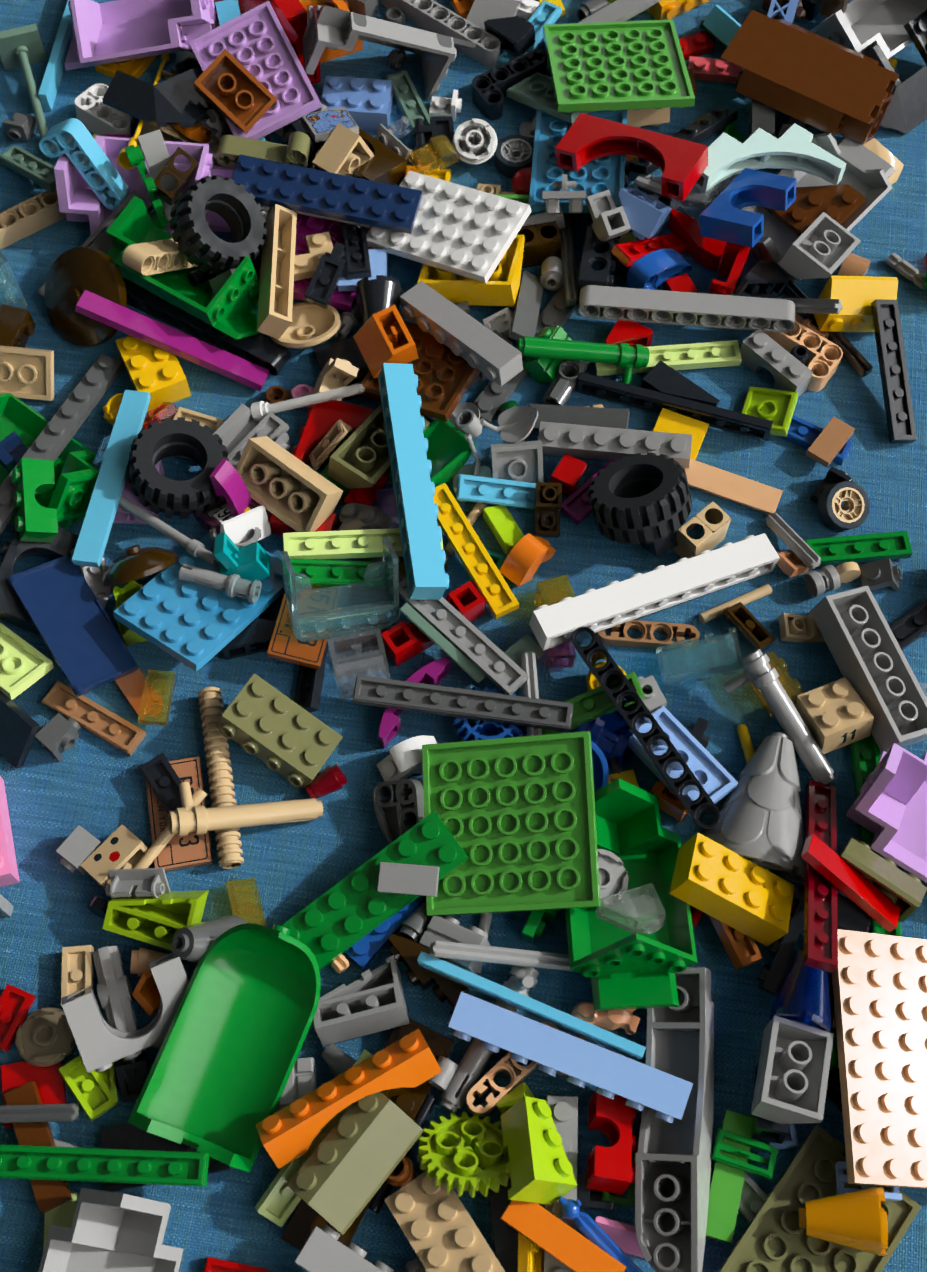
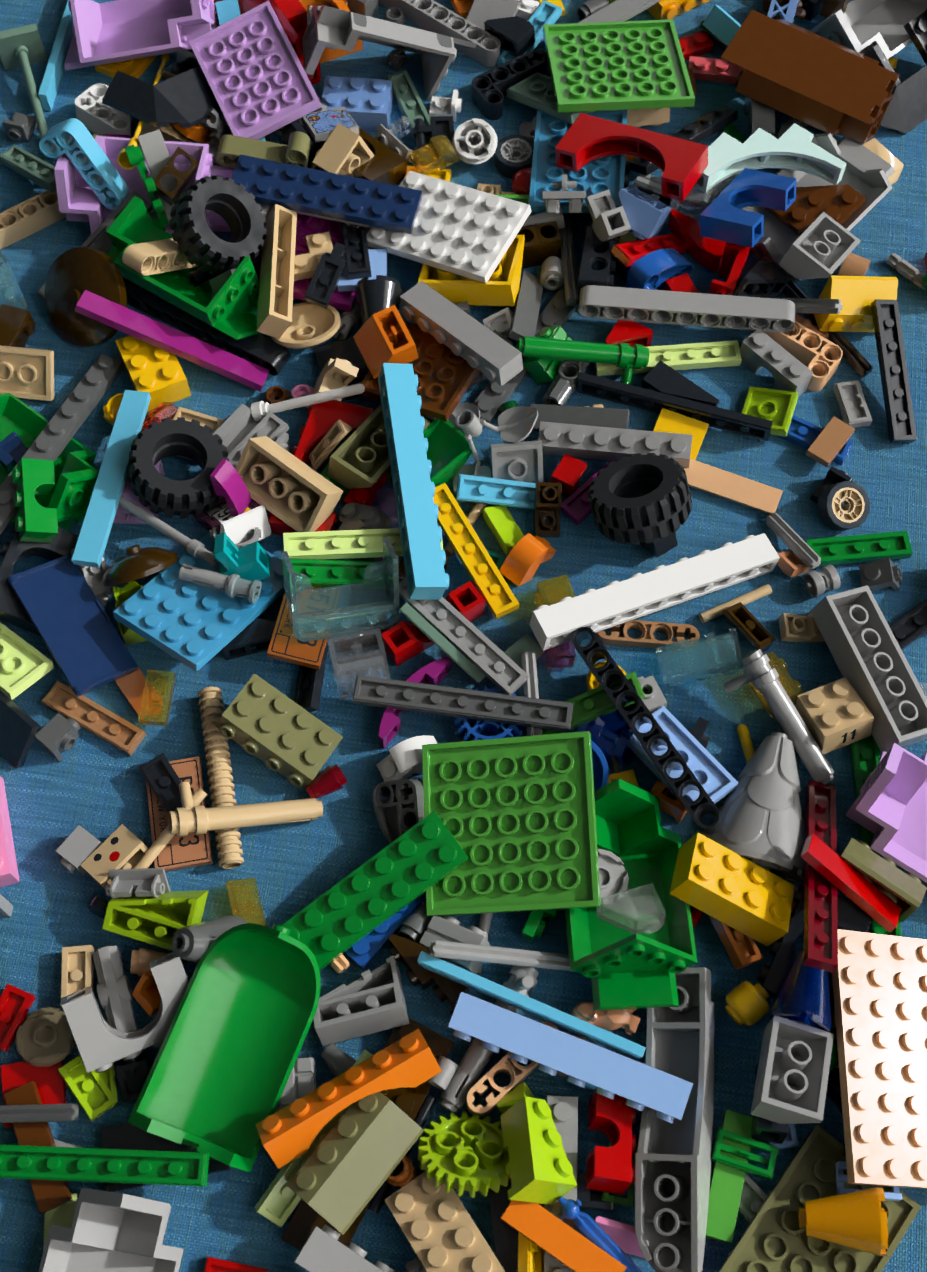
dark orange slope [194,49,278,134] -> none
light grey tile [378,862,440,897] -> none
tan piece [674,501,731,559] -> none
black pin [790,345,810,364] -> none
tan tile [835,562,861,583] -> none
none -> yellow head [724,981,770,1026]
none -> light grey plate [833,380,873,428]

